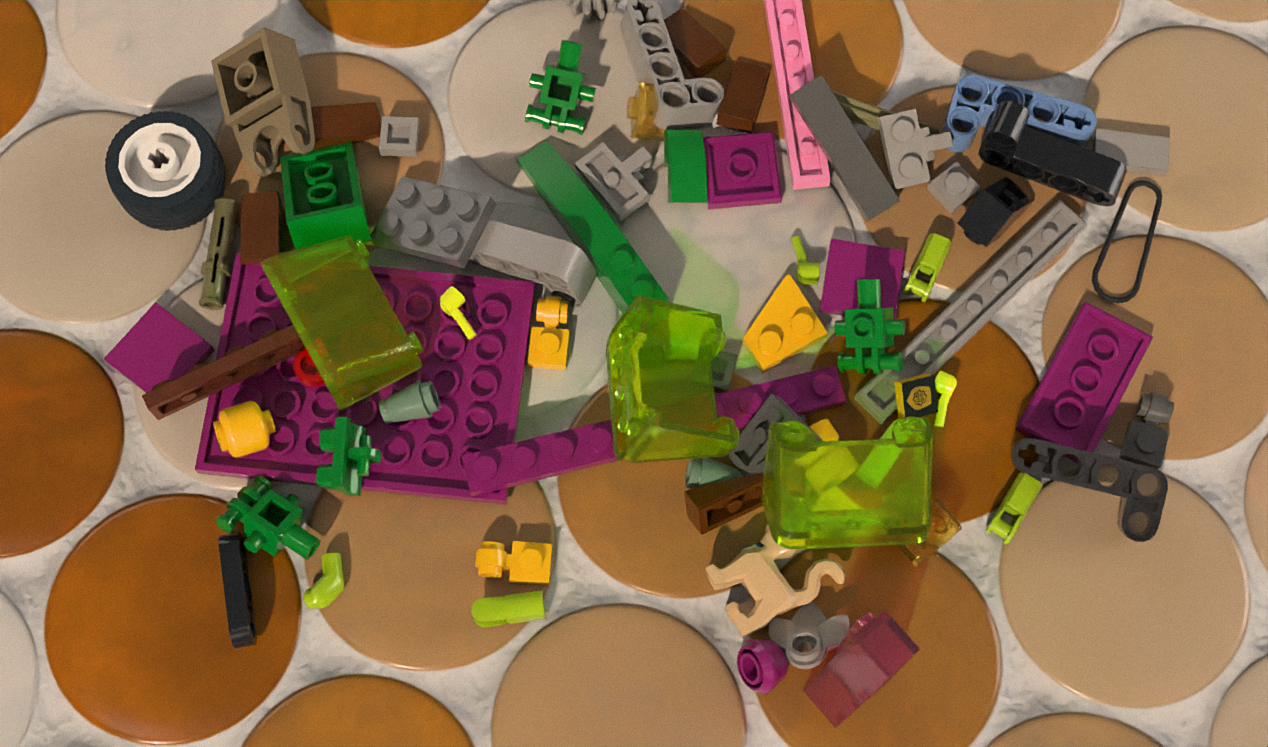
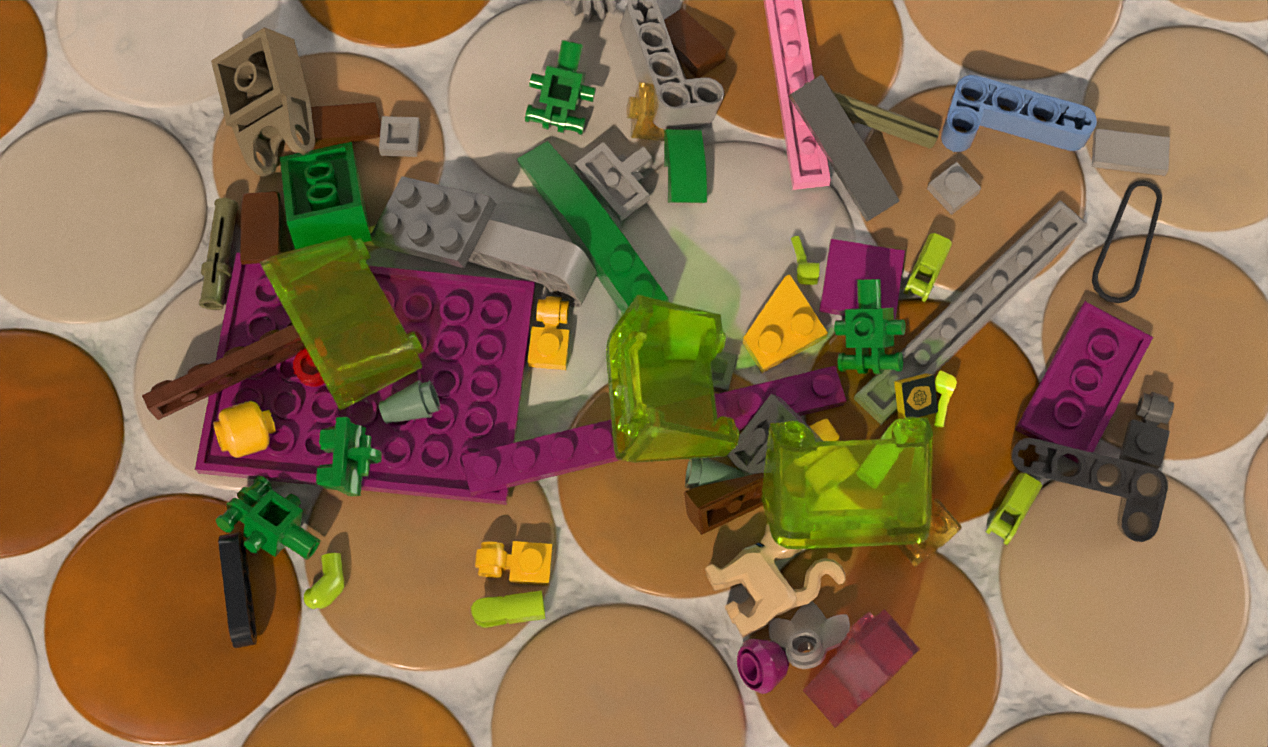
magenta tile [104,302,215,393] -> none
wheel [105,111,226,231] -> none
neon yellow hand [440,286,477,340] -> none
magenta tile [703,131,782,210] -> none
reddish brown slope [716,61,770,133] -> none
light grey hinge [877,109,953,190] -> none
black slope [957,177,1035,247] -> none
black beam [978,101,1127,206] -> none

